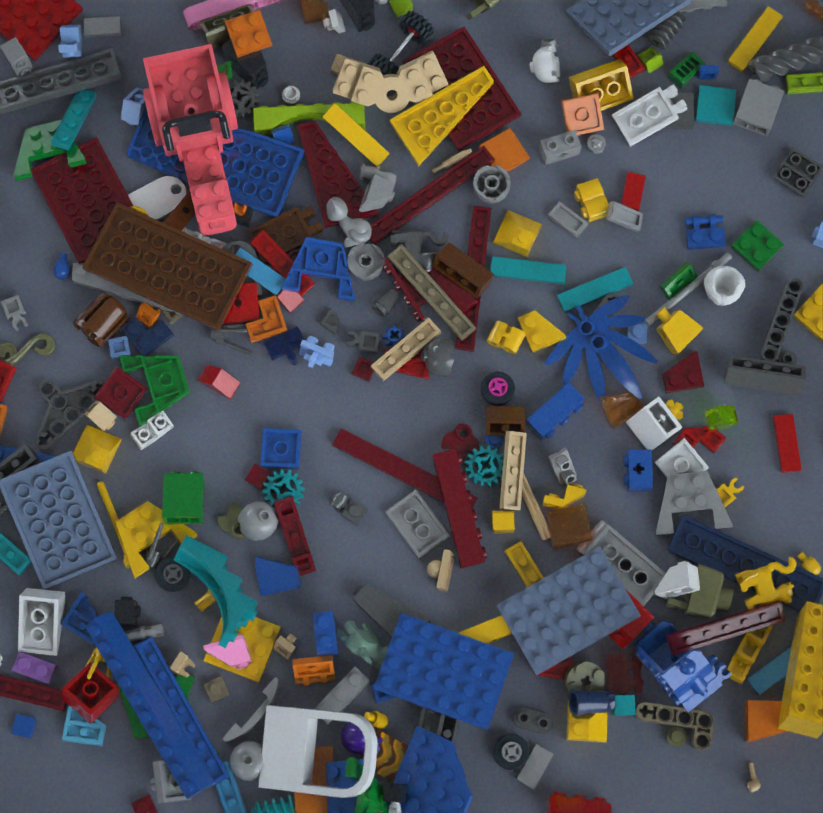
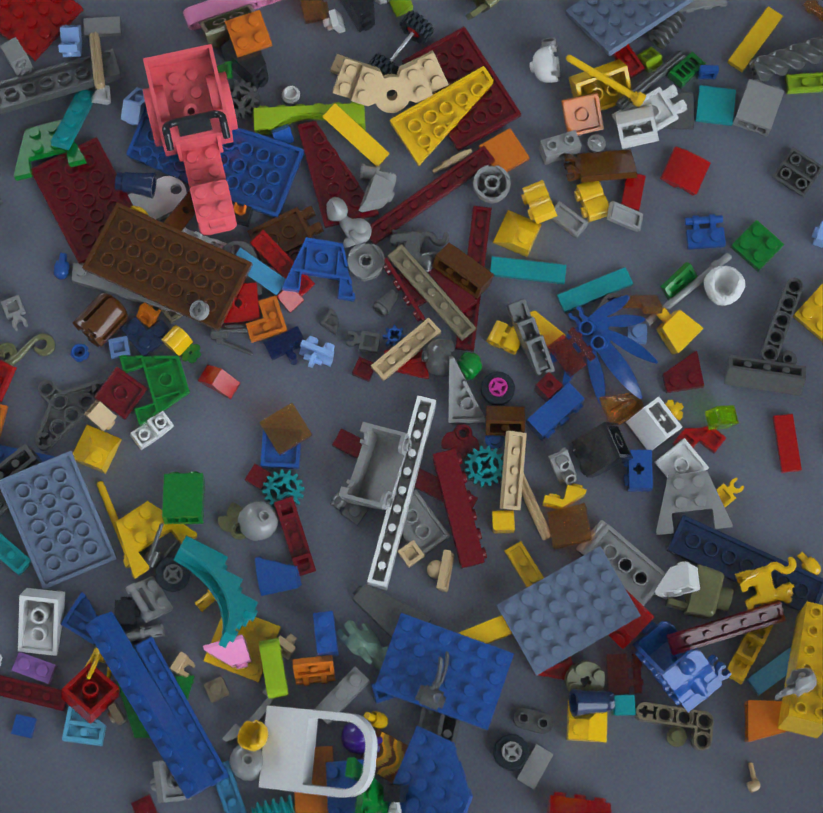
none -> blue plate [71,344,89,362]
none -> tan axle [89,32,105,90]
none -> white tile [92,85,111,105]
none -> dark tan plate [107,703,127,725]
none -> dark blue plant [115,172,157,199]
none -> light grey plate [125,576,174,623]
none -> yellow piece [161,324,193,356]
none -> green plant [181,344,201,364]
none -> light grey tile [189,300,210,321]
none -> yellow hair [237,720,268,751]
none -> clear orange tile [259,403,312,456]
none -> lime beam [259,637,289,699]
none -> light grey windscreen [338,422,412,510]
none -> white brick [367,395,436,590]
none -> tan tile [397,540,425,568]
none -> dark grey plant [415,651,449,711]
none -> light grey wing [448,356,485,423]
none -> green head [456,352,482,380]
none -> dark grey slope [506,298,555,378]
none -> yellow brick [521,180,557,224]
none -> dark red brick [534,372,563,402]
none -> clear red plate [547,327,596,377]
none -> reddish brown tile [564,149,637,183]
none -> yellow piece [566,55,646,108]
none -> black slope [572,422,633,478]
none -> white slope [615,105,659,149]
none -> dark grey axle [616,51,685,110]
none -> clear orange tile [620,295,662,314]
none -> red slope [660,147,711,196]
none -> light grey piece [775,668,816,700]

